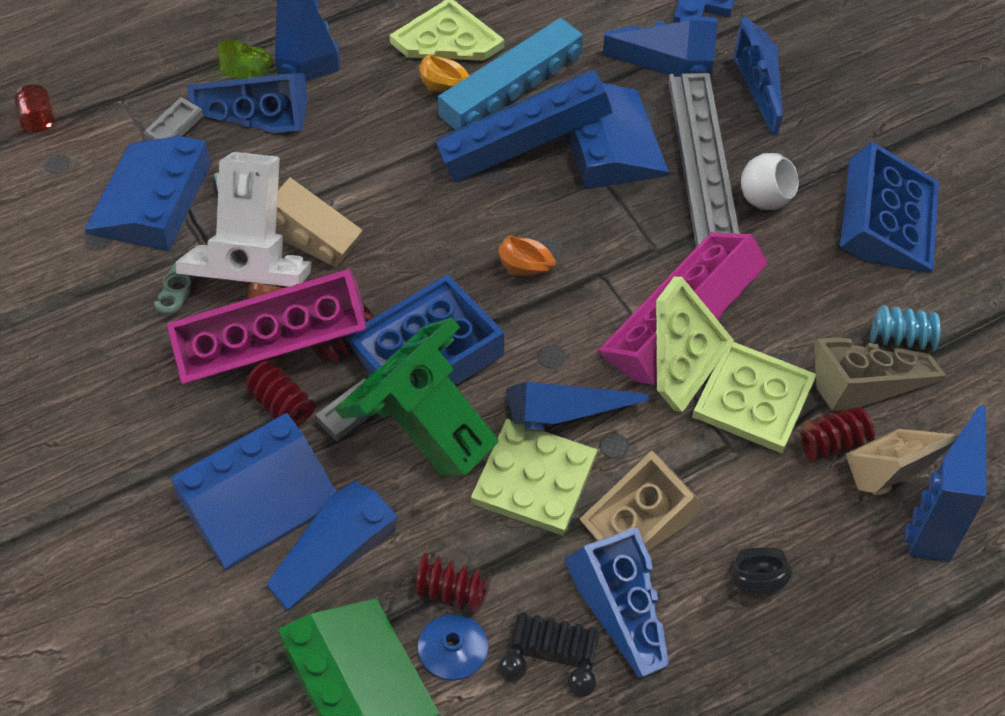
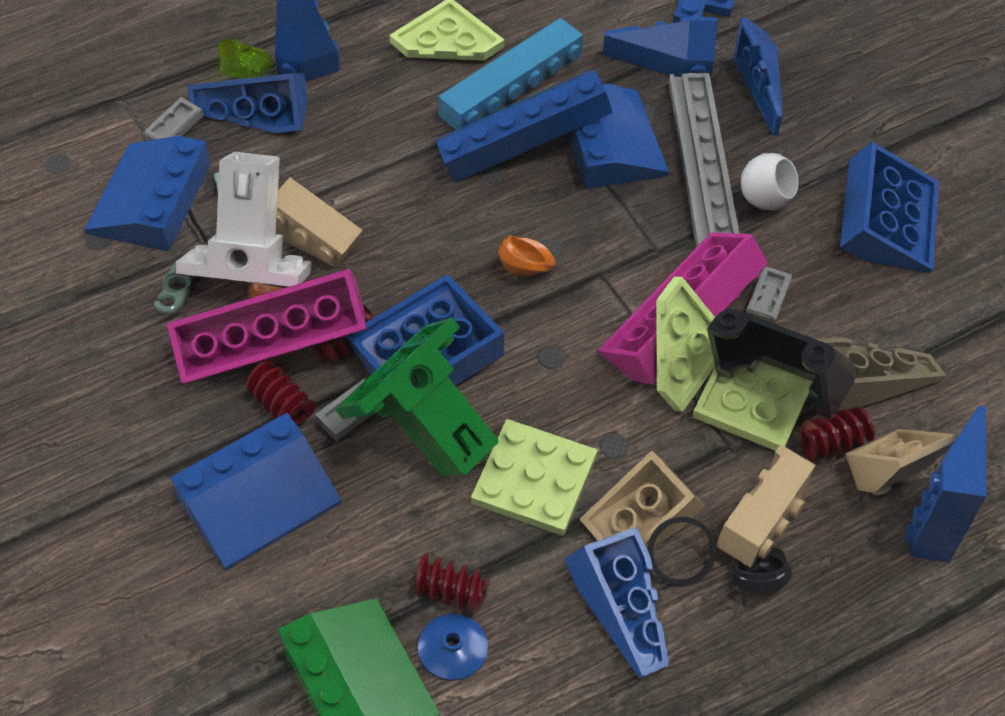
clear red piece [14,84,55,133] -> none
blue wedge [267,481,398,612] -> none
light orange hat [419,54,470,92] -> none
black gear [499,612,600,697] -> none
blue wedge [506,382,648,431] -> none
medium azure piece [870,305,941,351] -> none
none -> black piece [648,516,716,585]
none -> black windscreen [707,309,856,419]
none -> tan wedge [716,444,815,568]
none -> light grey plate [746,266,792,324]

